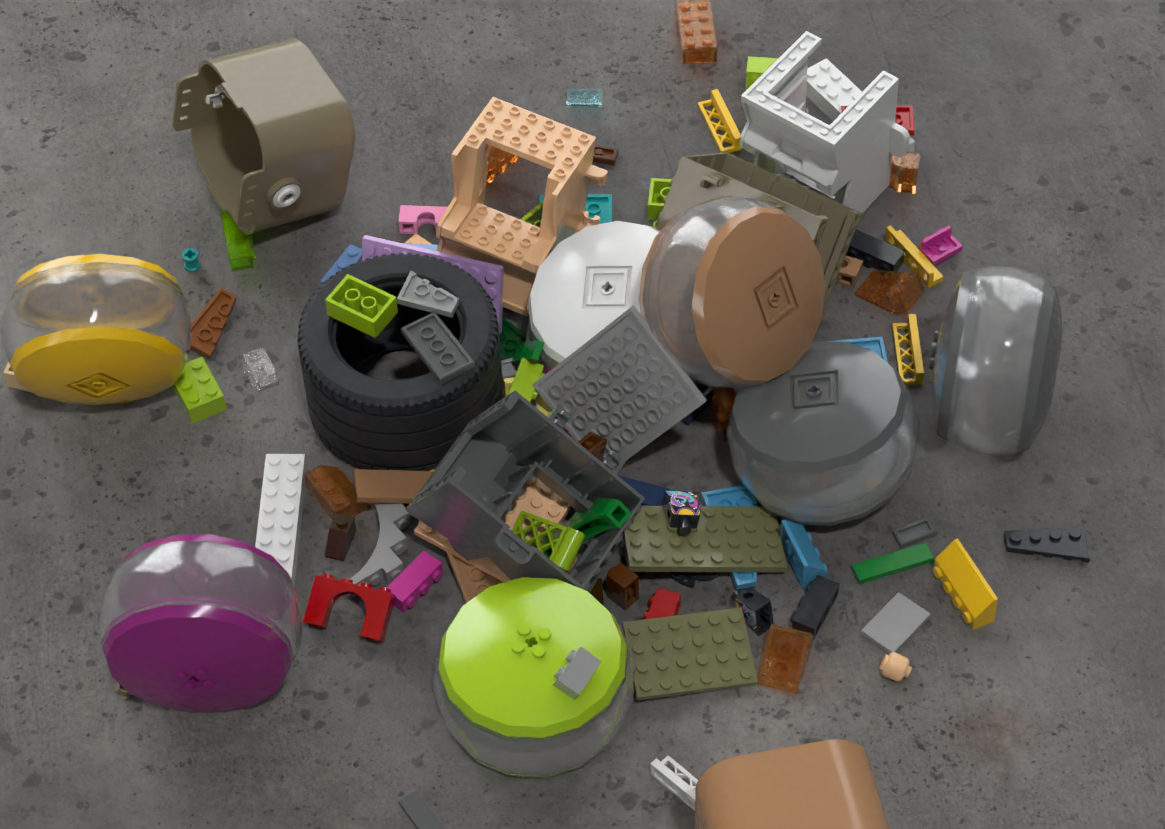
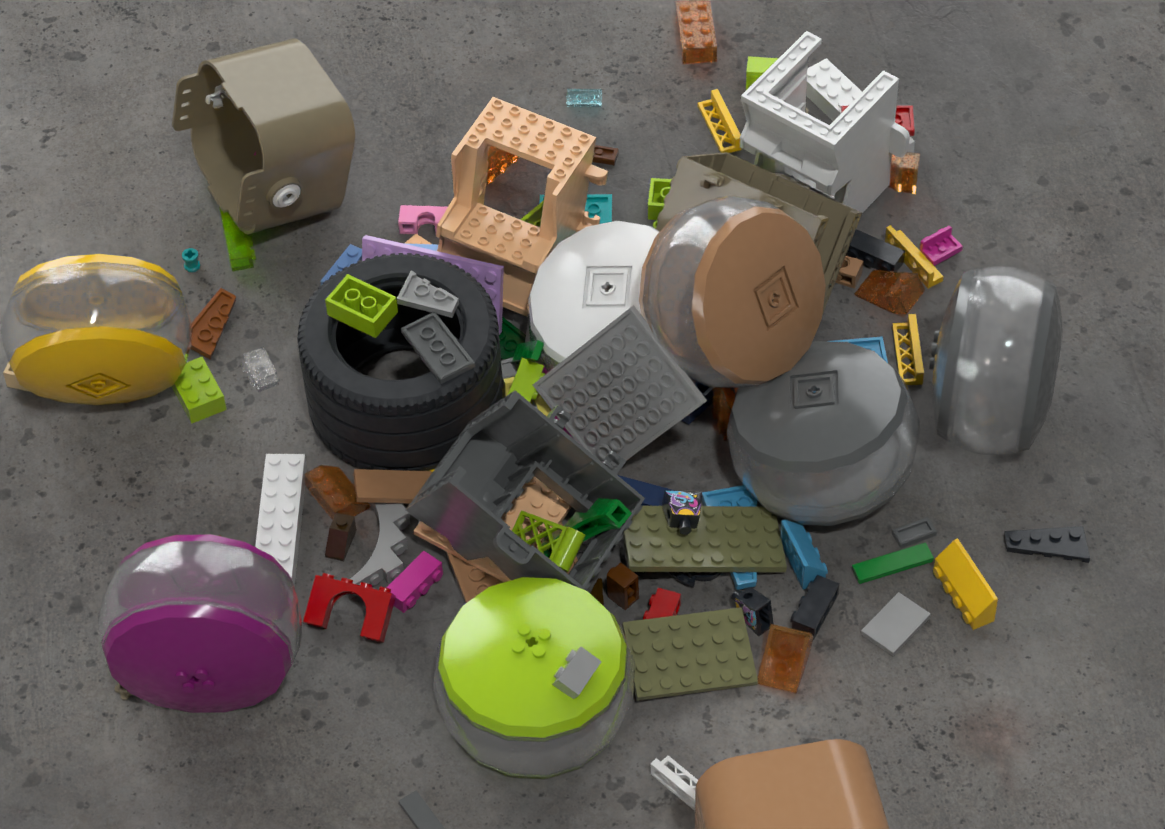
reddish brown slope [578,432,607,461] -> none
light nougat head [879,652,912,682] -> none

